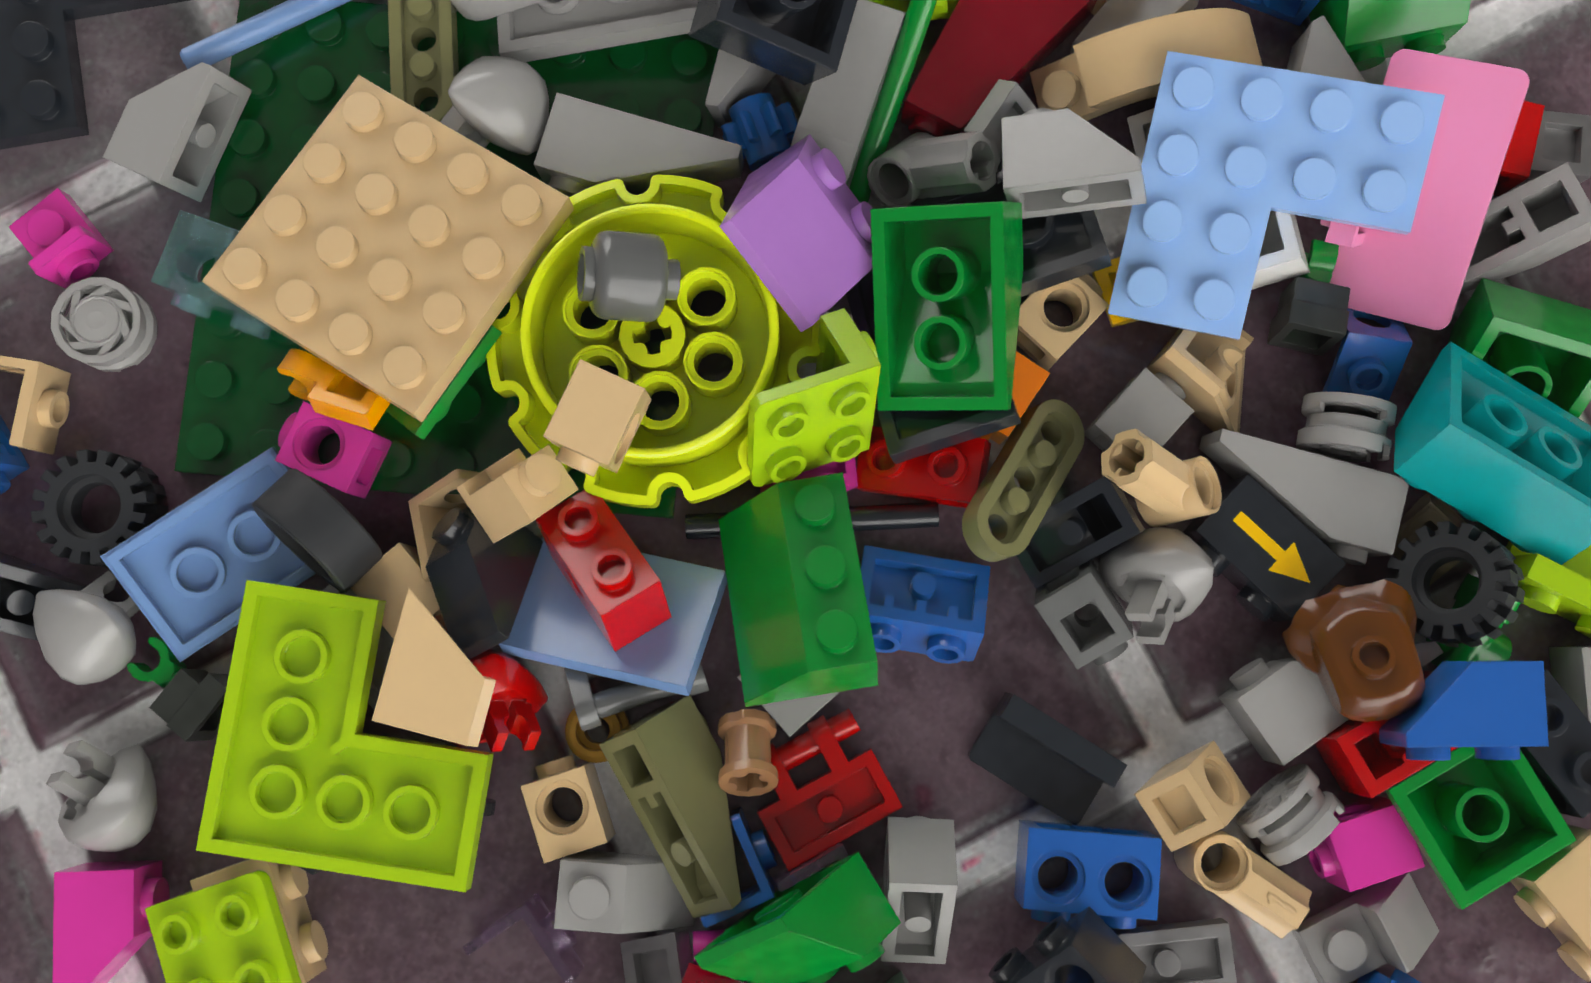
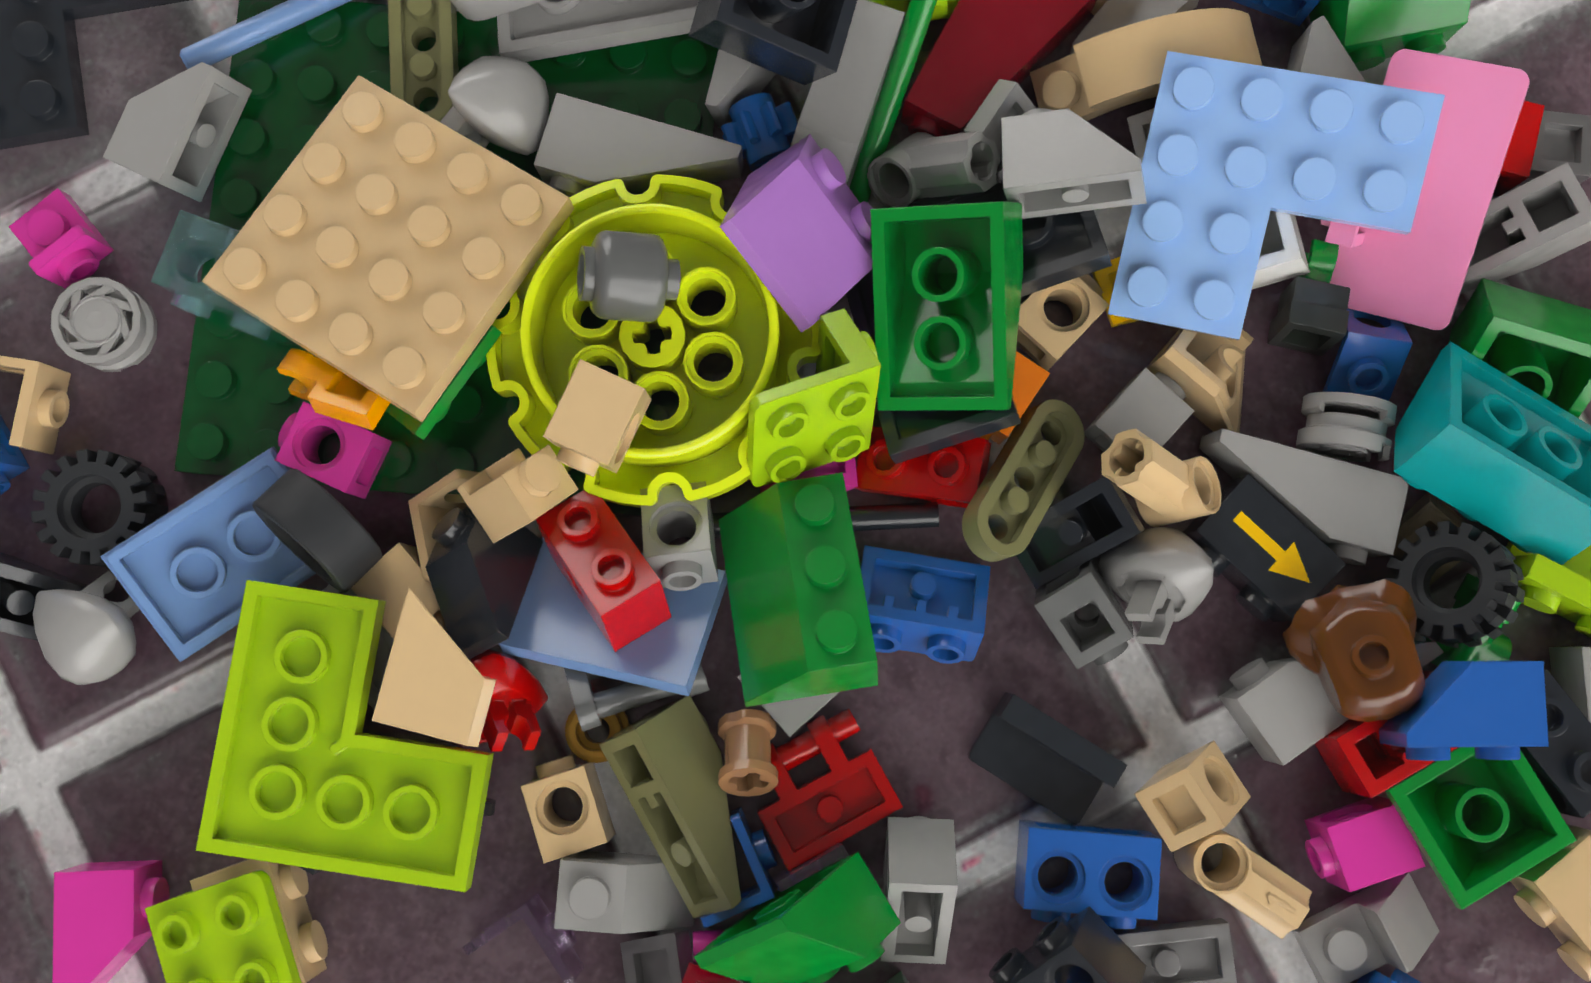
light grey piece [46,740,157,852] -> none
pearl dark grey piece [127,637,229,742] -> none
light grey wheel [1236,764,1345,866] -> none
none -> light grey brick [640,481,718,591]

